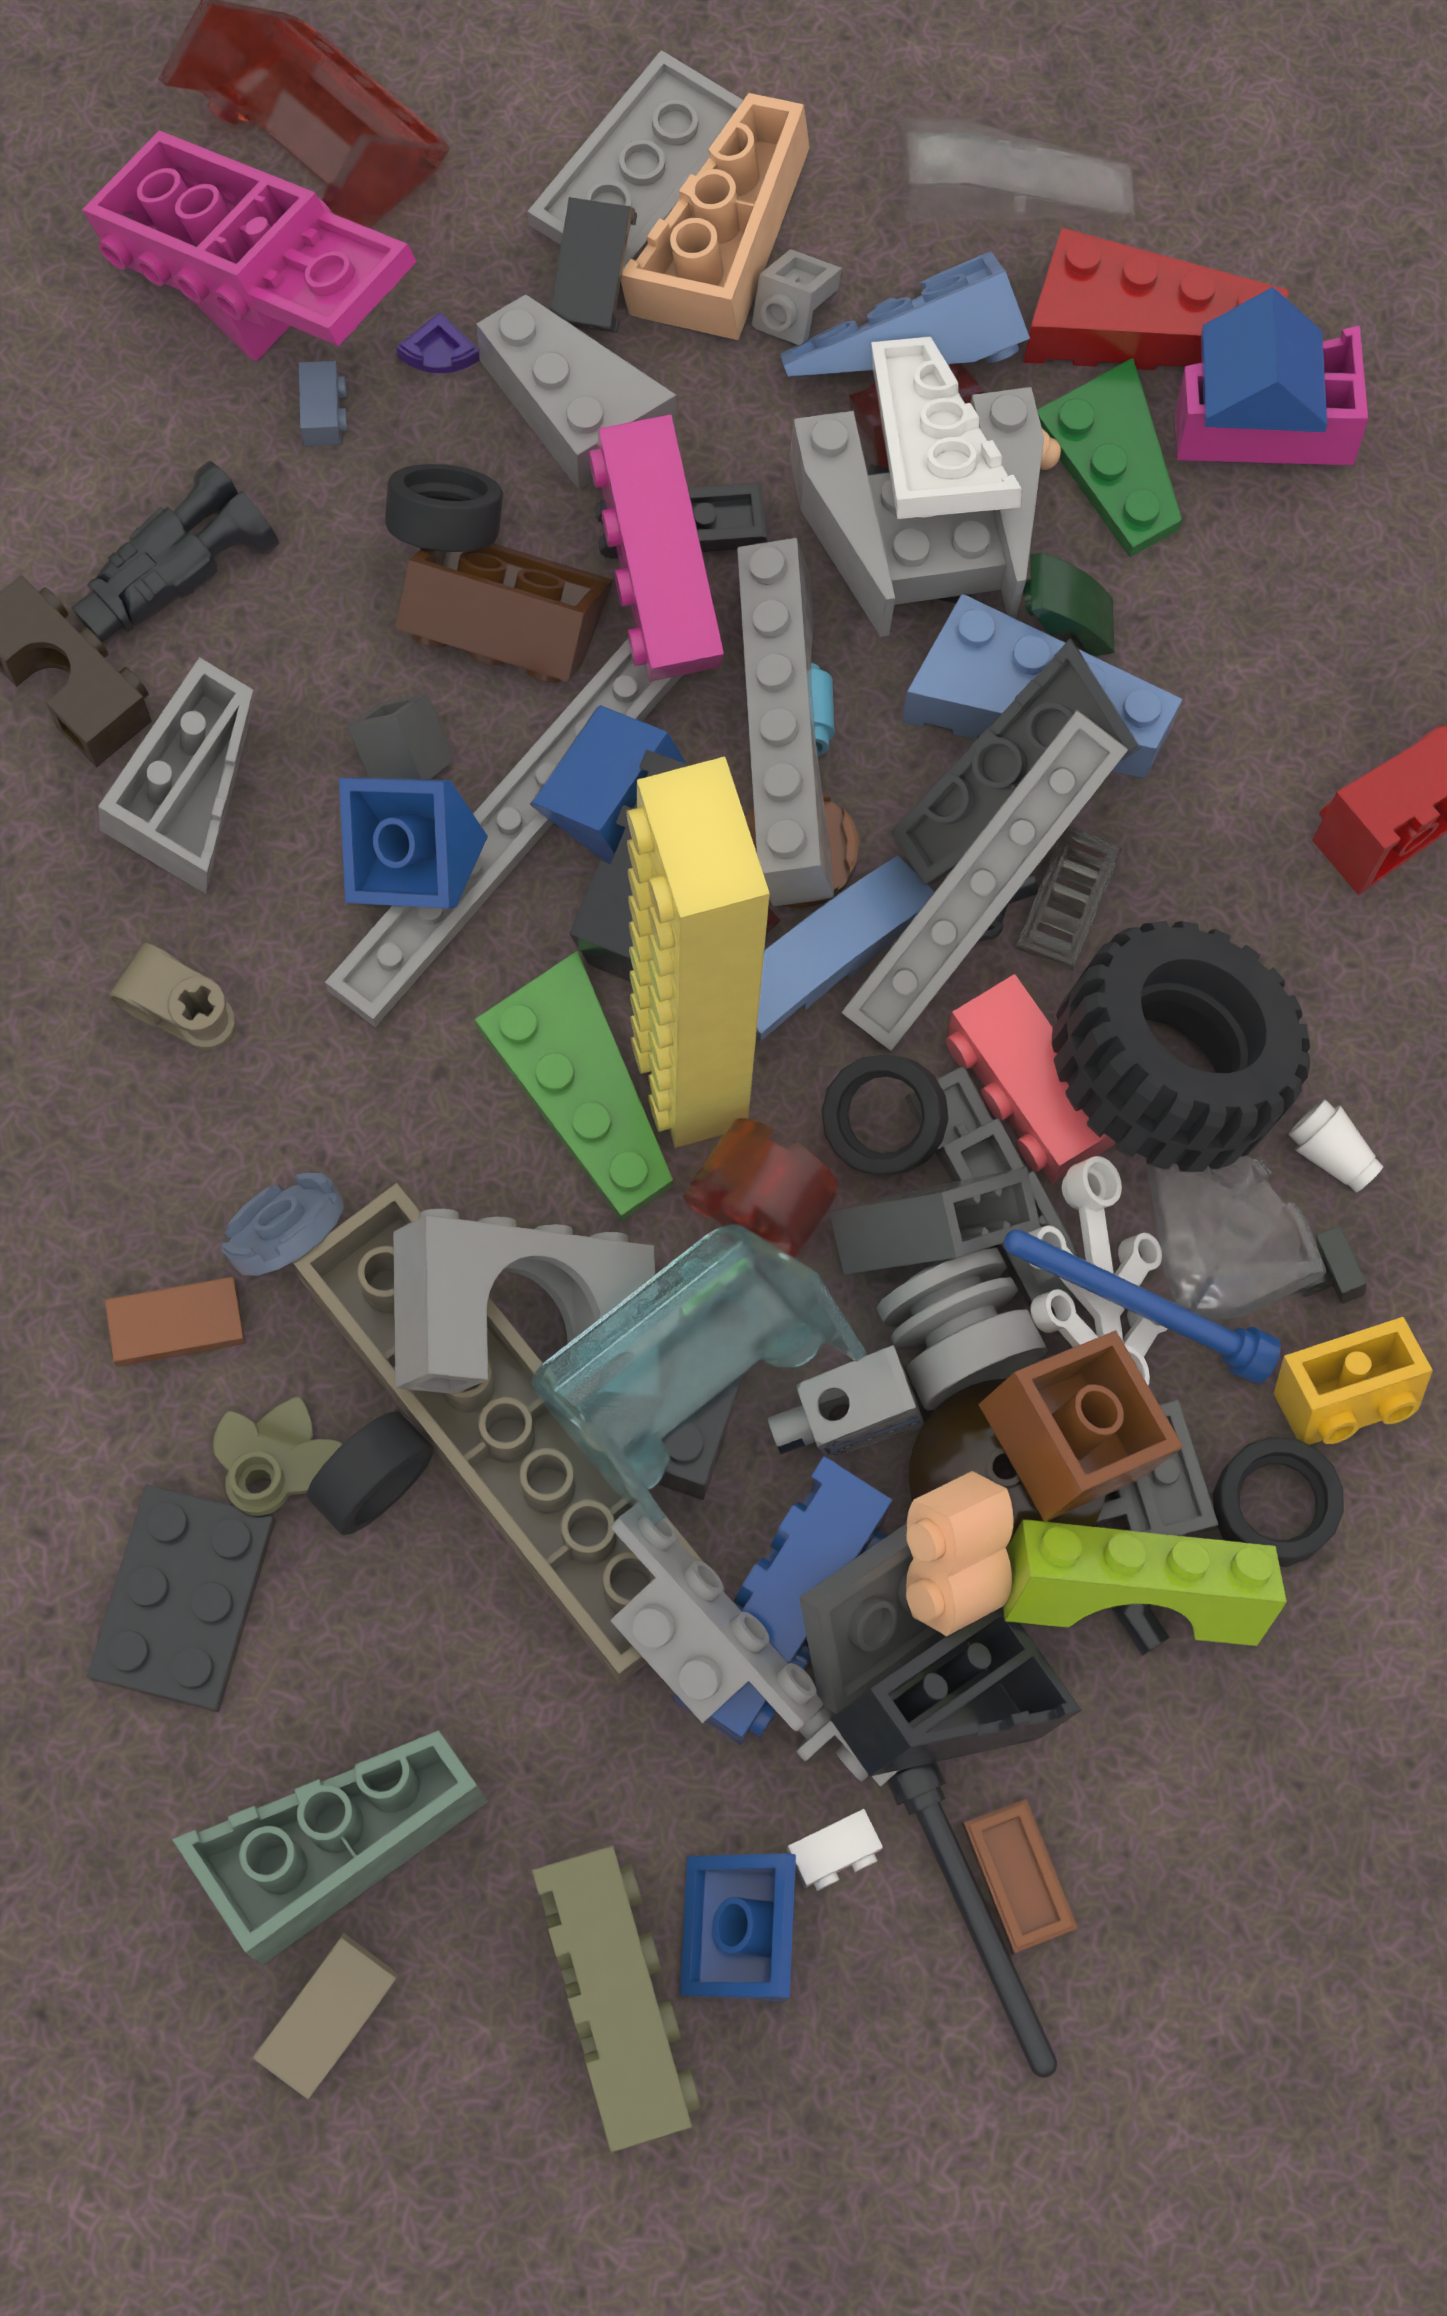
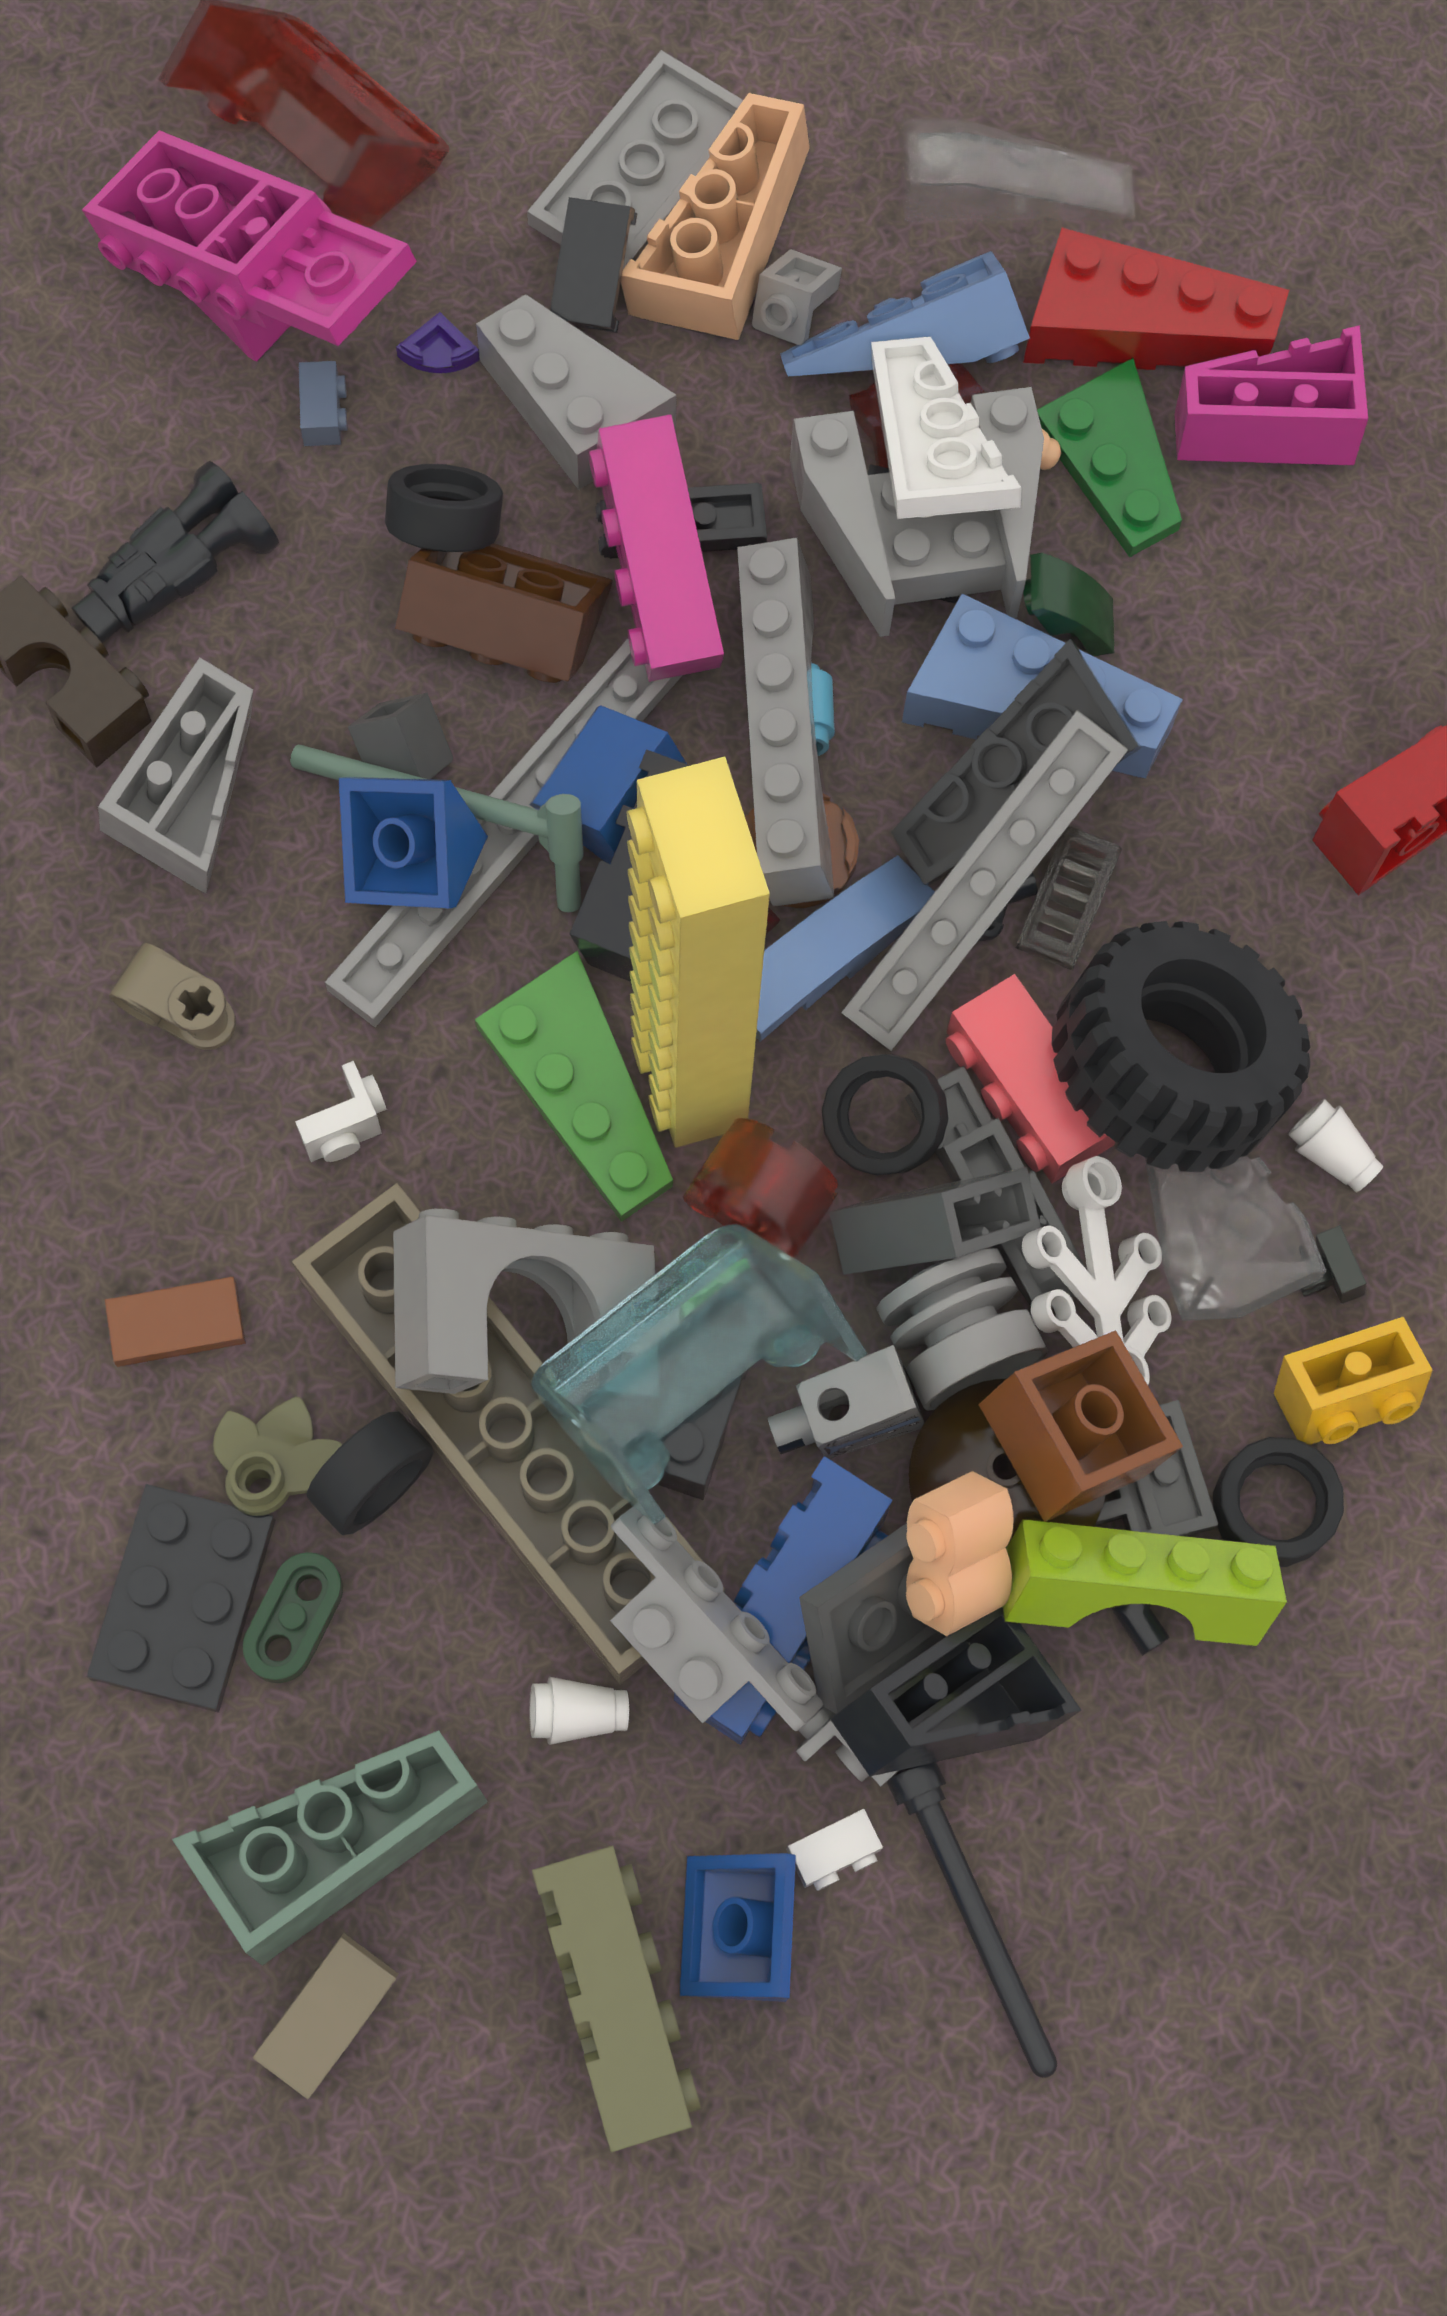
sand blue tile [222,1173,344,1276] -> none
dark orange tile [962,1799,1078,1954] -> none
blue piece [1004,1229,1281,1384] -> none
blue slope [1201,287,1327,432] -> none
none -> dark green plate [243,1552,343,1683]
none -> sand green bar [290,744,584,912]
none -> white bracket [295,1061,387,1162]
none -> white cone [530,1677,629,1745]

